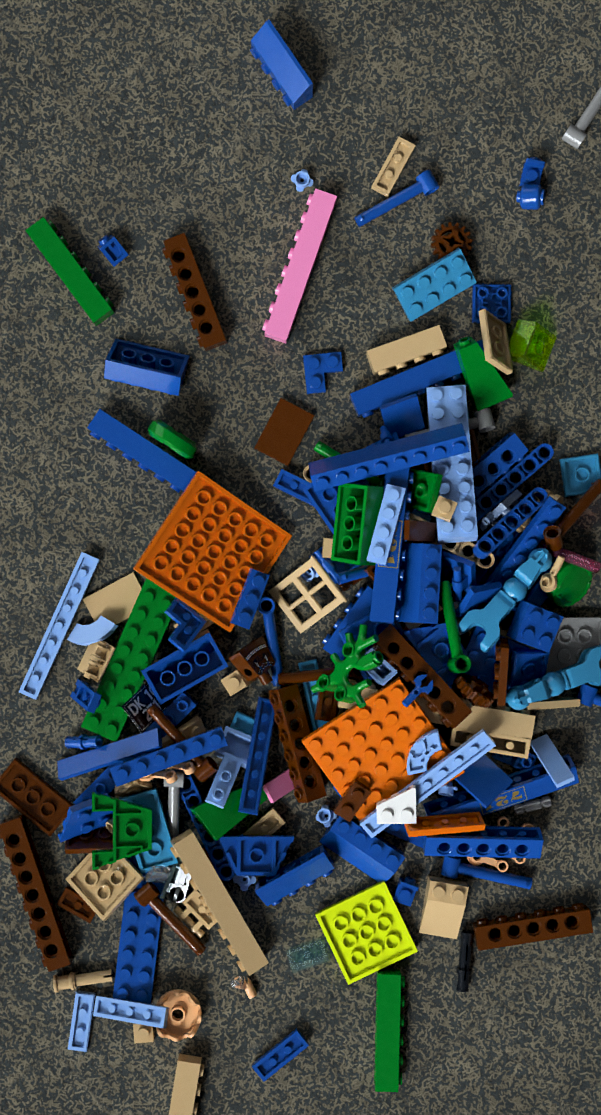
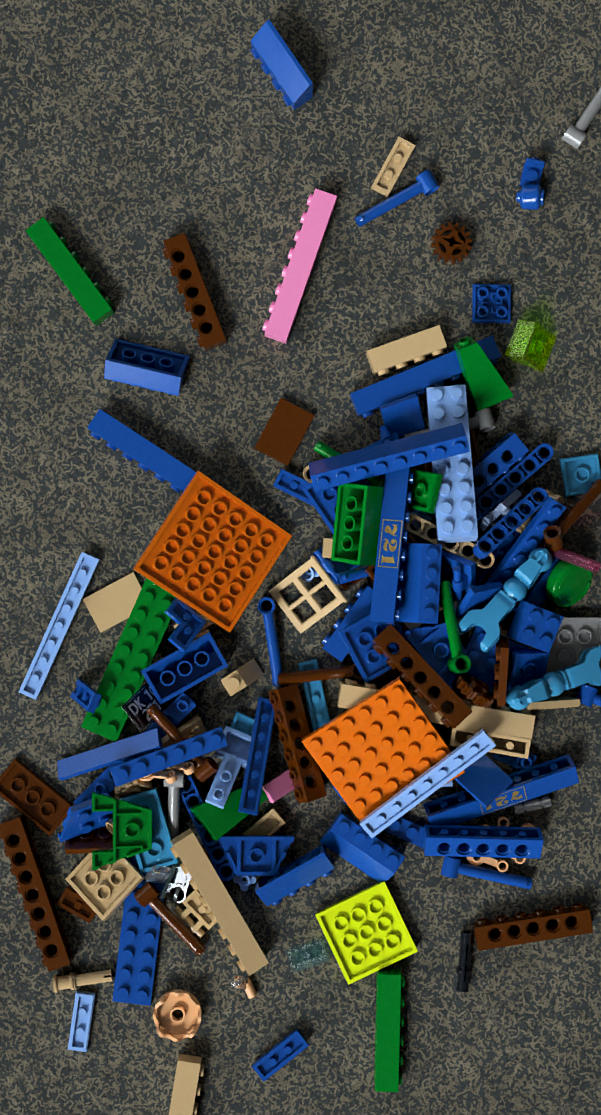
blue pin [65,734,103,750] -> none
light blue tile [67,616,118,646] -> none
tan hinge [77,640,116,683] -> none
light blue plate [93,995,169,1028] -> none
blue bracket [97,235,128,267] -> none
tan plate [133,1023,154,1044] -> none
green piece [148,420,198,459] -> none
reddish brown torso [229,636,275,686] -> none
blue plate [230,568,270,630] -> none
light blue plate [291,169,313,192] -> none
blue plate [303,352,343,394] -> none
green plant [311,624,384,708] -> none
reddish brown plate [315,691,338,721] -> none
light blue plate [316,804,337,828] -> none
reddish brown plate [333,779,371,822] -> none
light blue slope [365,648,398,686] -> none
light blue plate [367,484,407,566] -> none
white wing [376,785,417,824] -> none
dark azure plate [392,248,477,322] -> none
blue bracket [393,876,419,907] -> none
blue bar [402,675,433,707] -> none
reddish brown tile [404,520,436,543] -> none
orange plate [404,812,485,837] -> none
light blue tile [407,728,442,775] -> none
tan slope [419,875,469,939] -> none
tan plate [431,495,458,522] -> none
light blue plate [438,782,458,796] -> none
tan tile [478,309,513,375] -> none
light blue tile [530,734,575,788] -> none
tan plate [540,555,565,592] -> none

